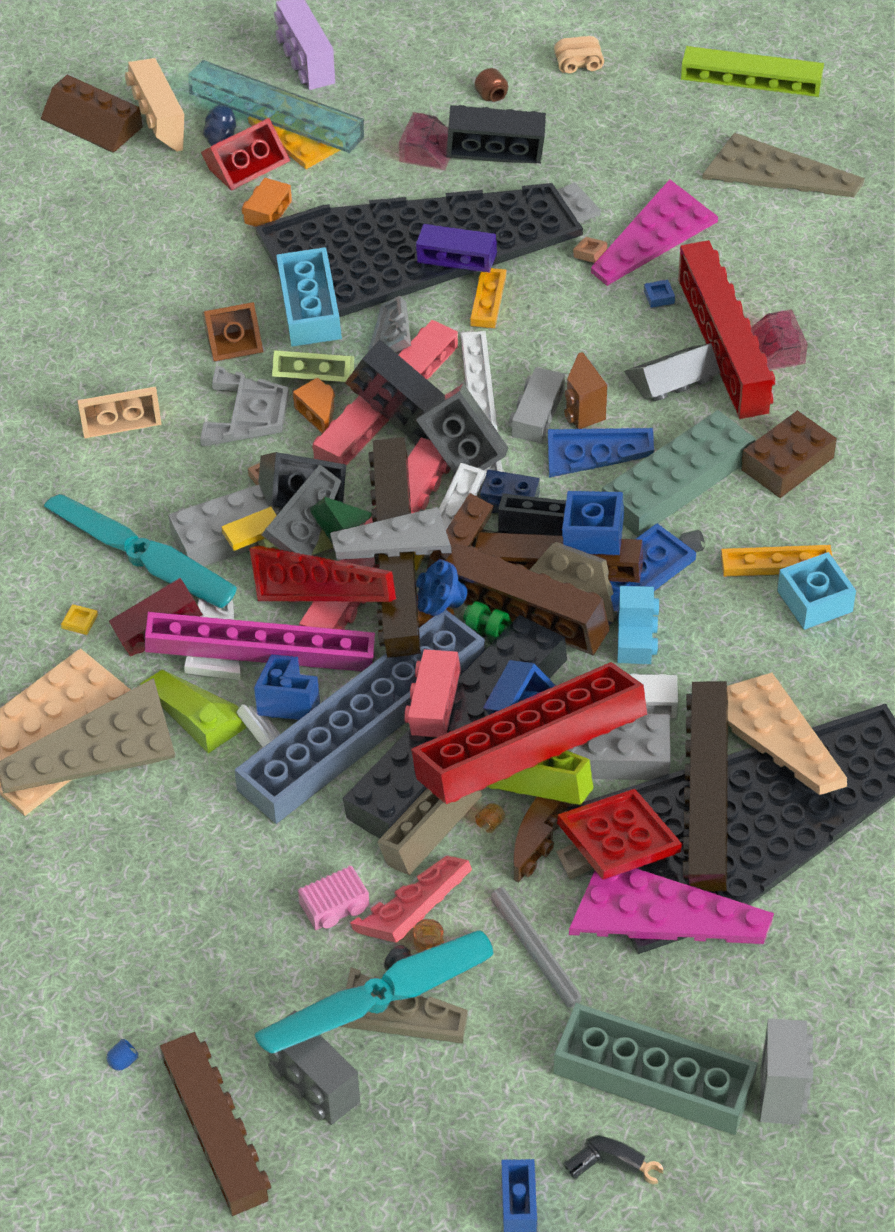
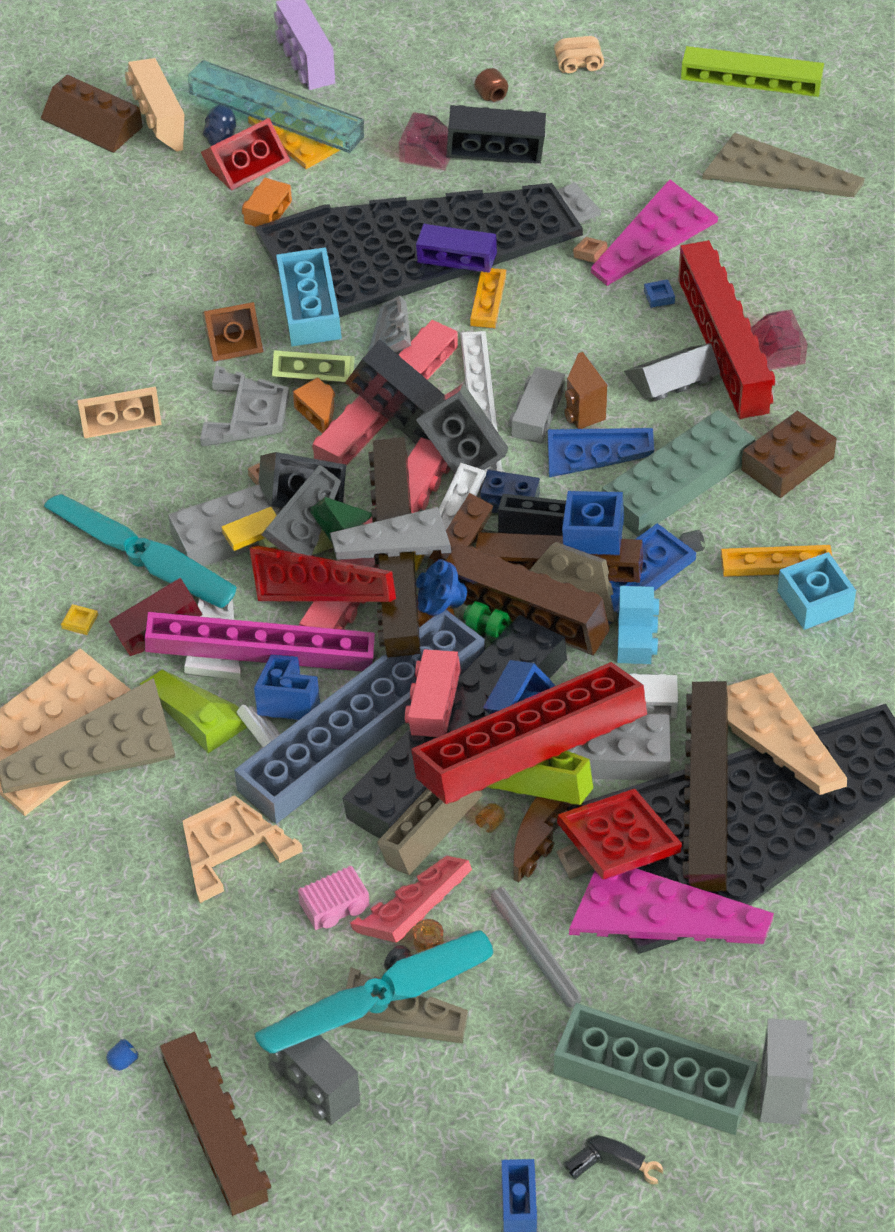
none -> light nougat wing [183,795,303,903]

